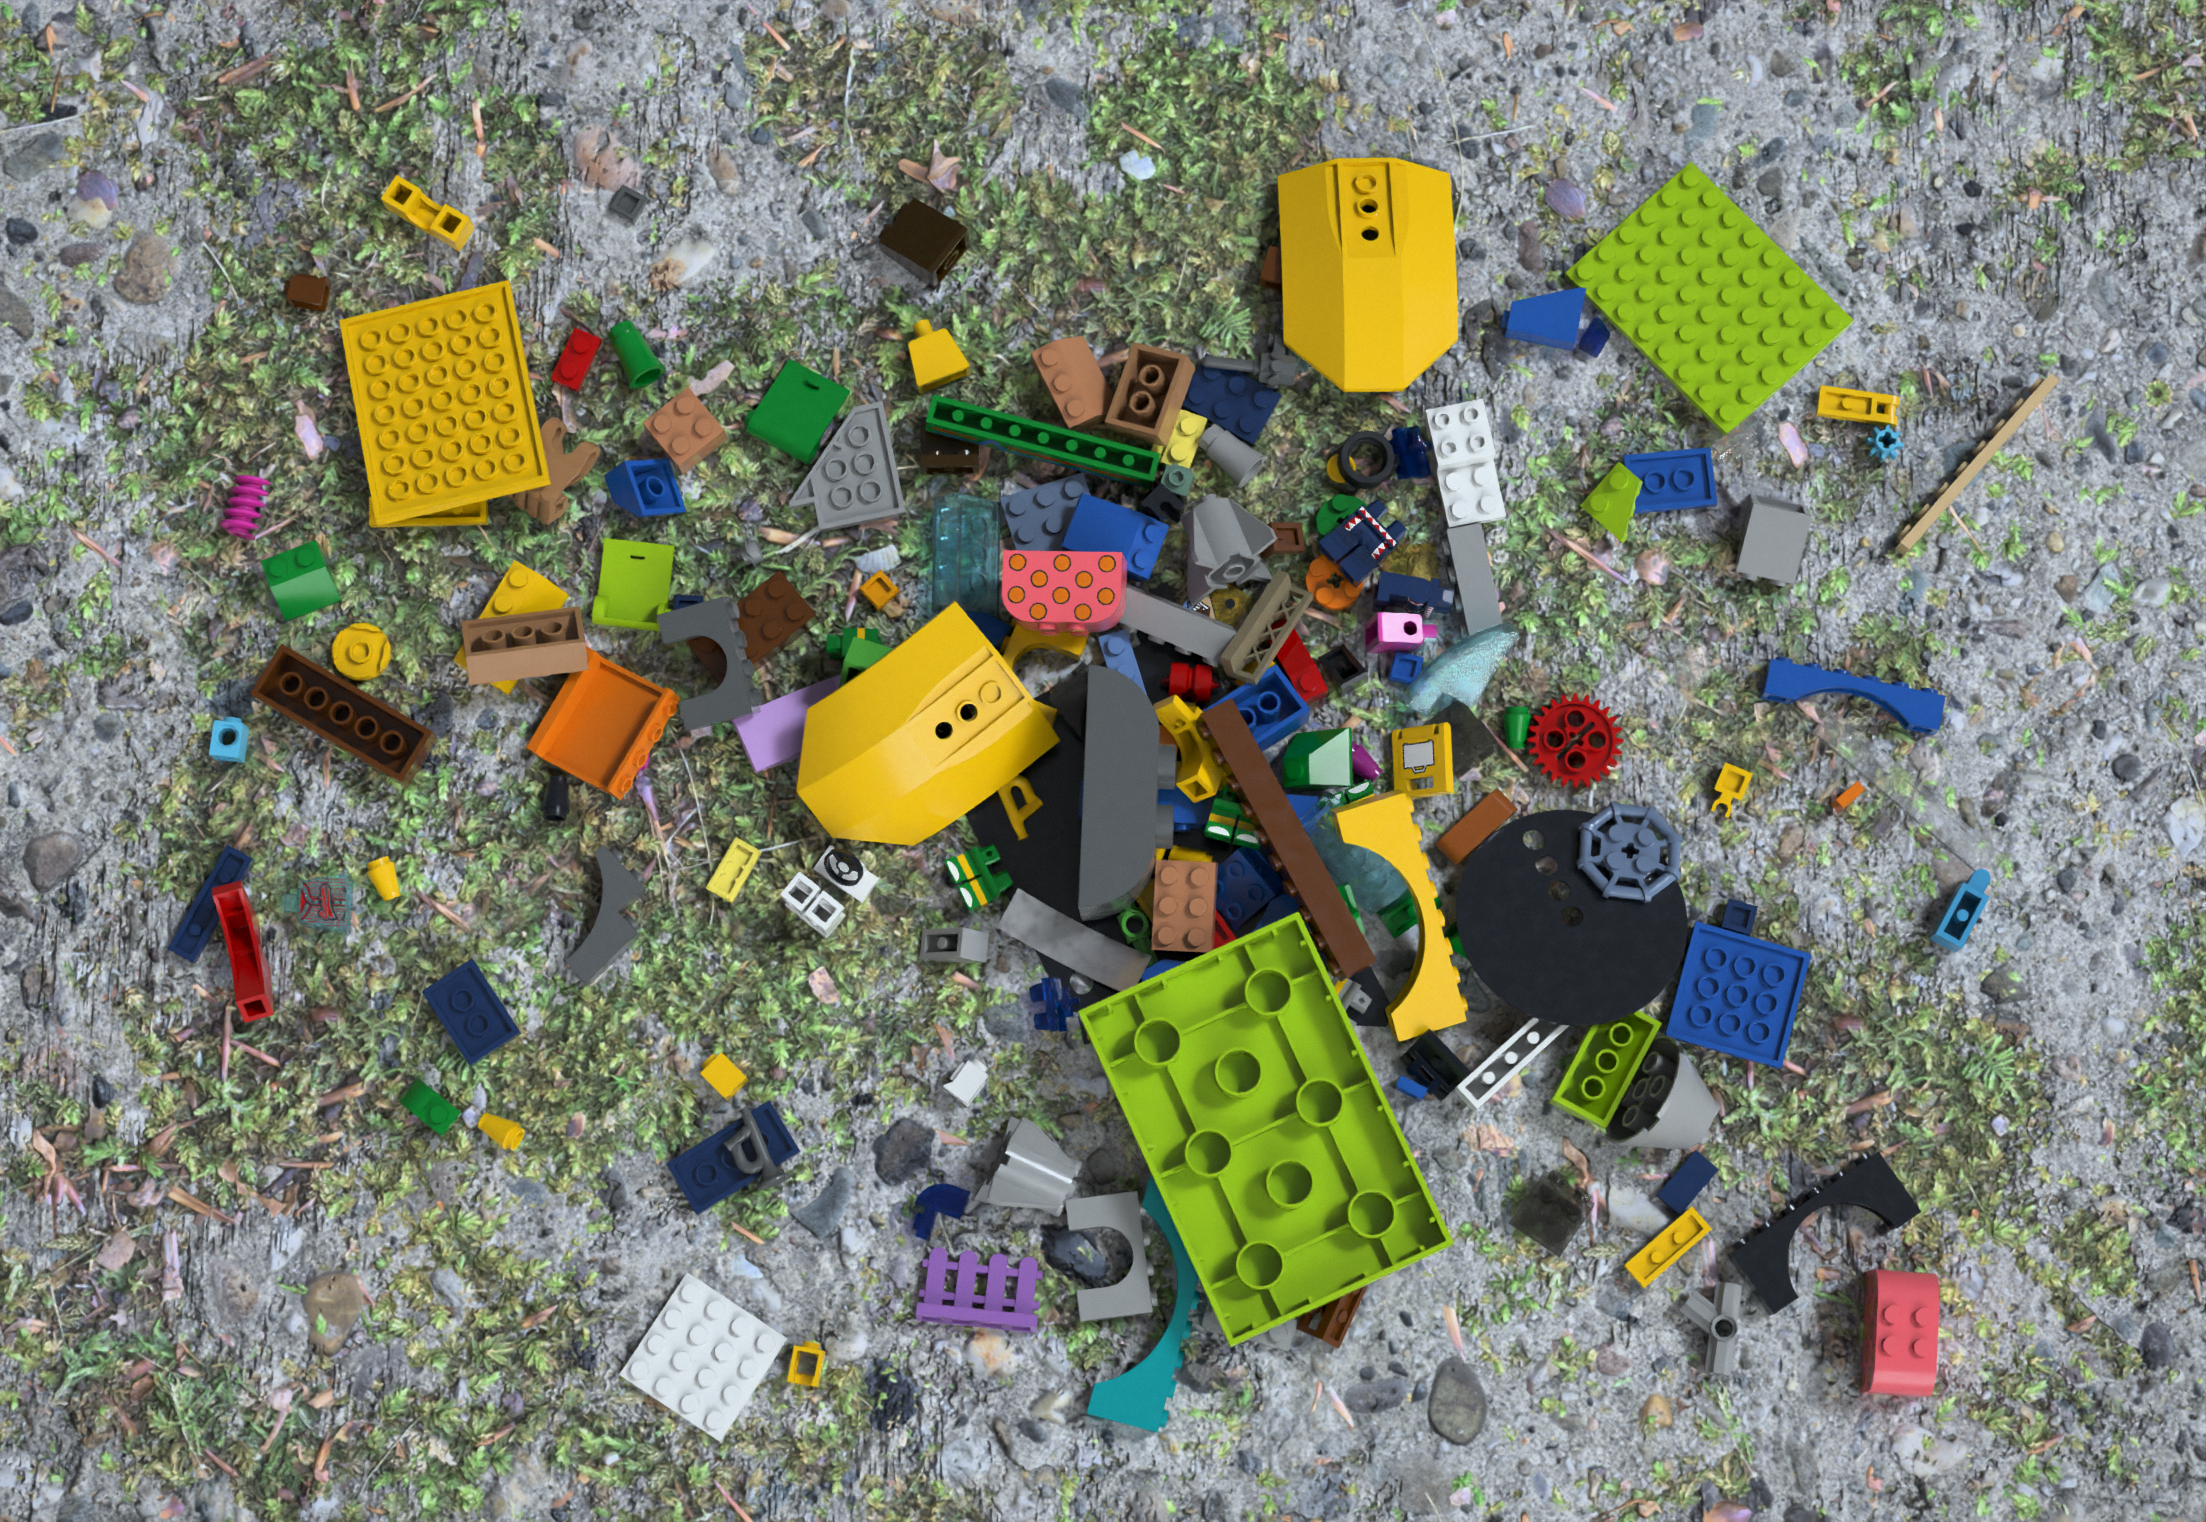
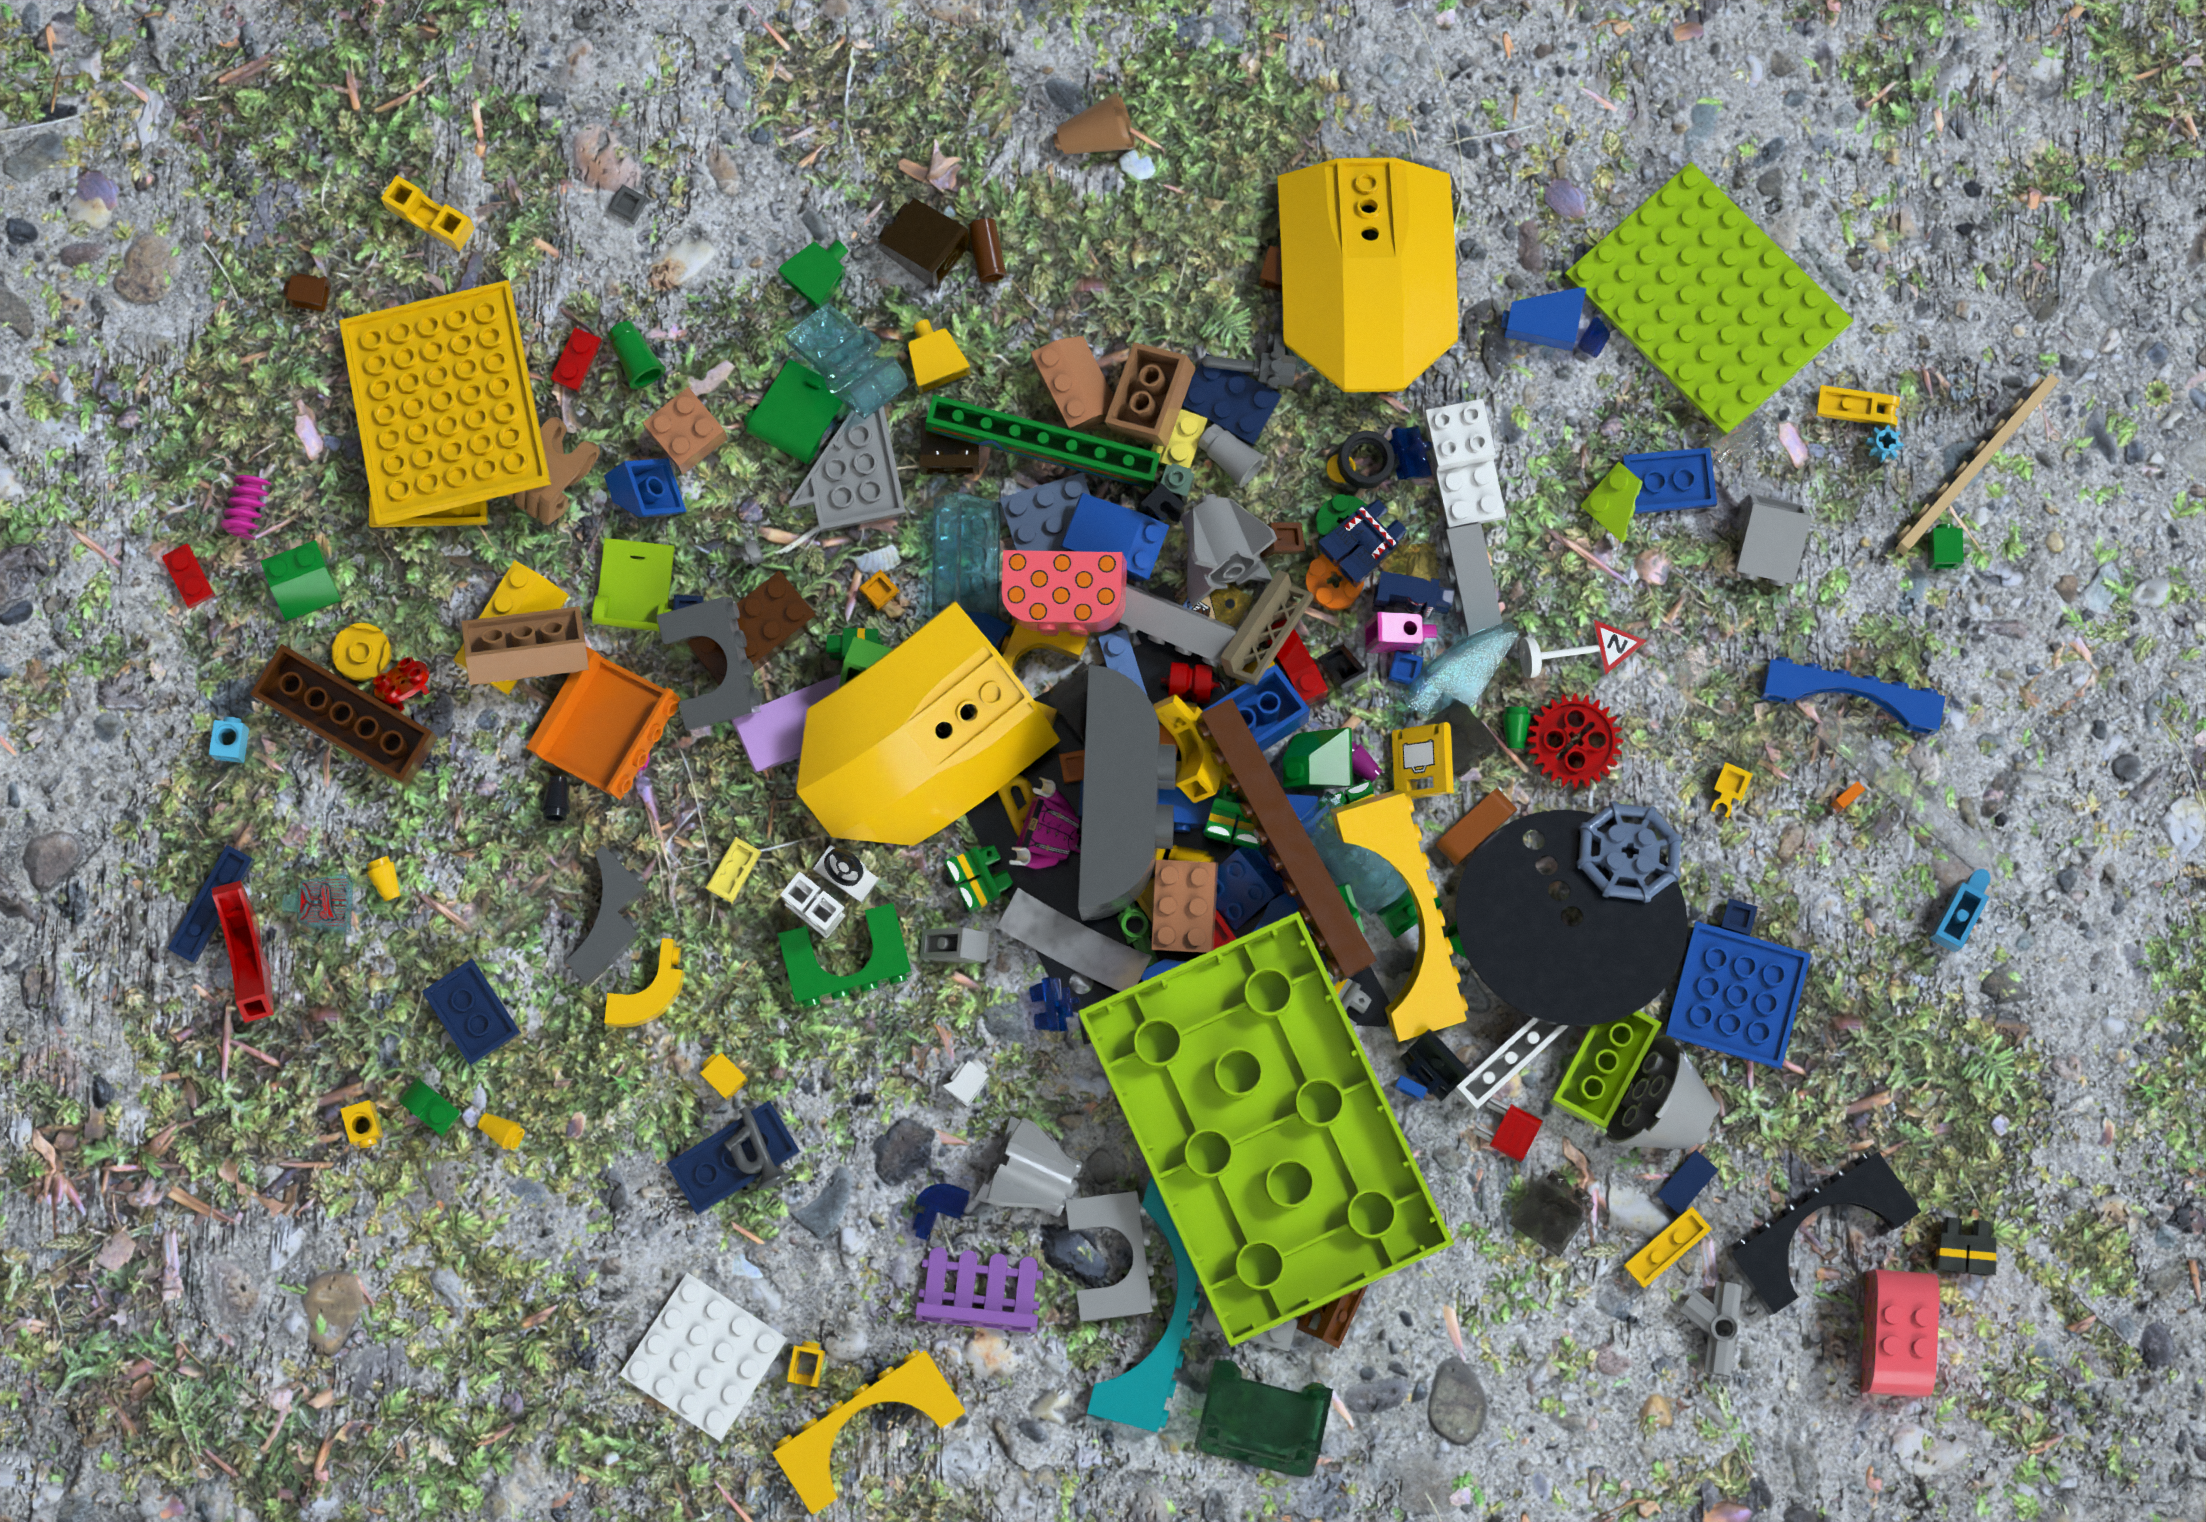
none -> red plate [161,543,216,609]
none -> yellow brick [340,1100,384,1149]
none -> red plate [373,657,430,712]
none -> yellow arch [604,938,685,1027]
none -> yellow arch [772,1349,966,1515]
none -> green arch [777,903,913,1009]
none -> green torso [778,240,849,313]
none -> clear light blue piece [784,303,908,420]
none -> reddish brown pin [967,218,1007,283]
none -> dark pink torso [1009,777,1081,869]
none -> medium nougat cone [1053,92,1136,155]
none -> orange tile [1059,750,1085,785]
none -> clear green windscreen [1194,1359,1333,1478]
none -> red piece [1473,1098,1543,1163]
none -> white piece [1519,619,1646,678]
none -> green brick [1928,524,1964,569]
none -> pearl dark grey hips [1932,1217,1996,1276]

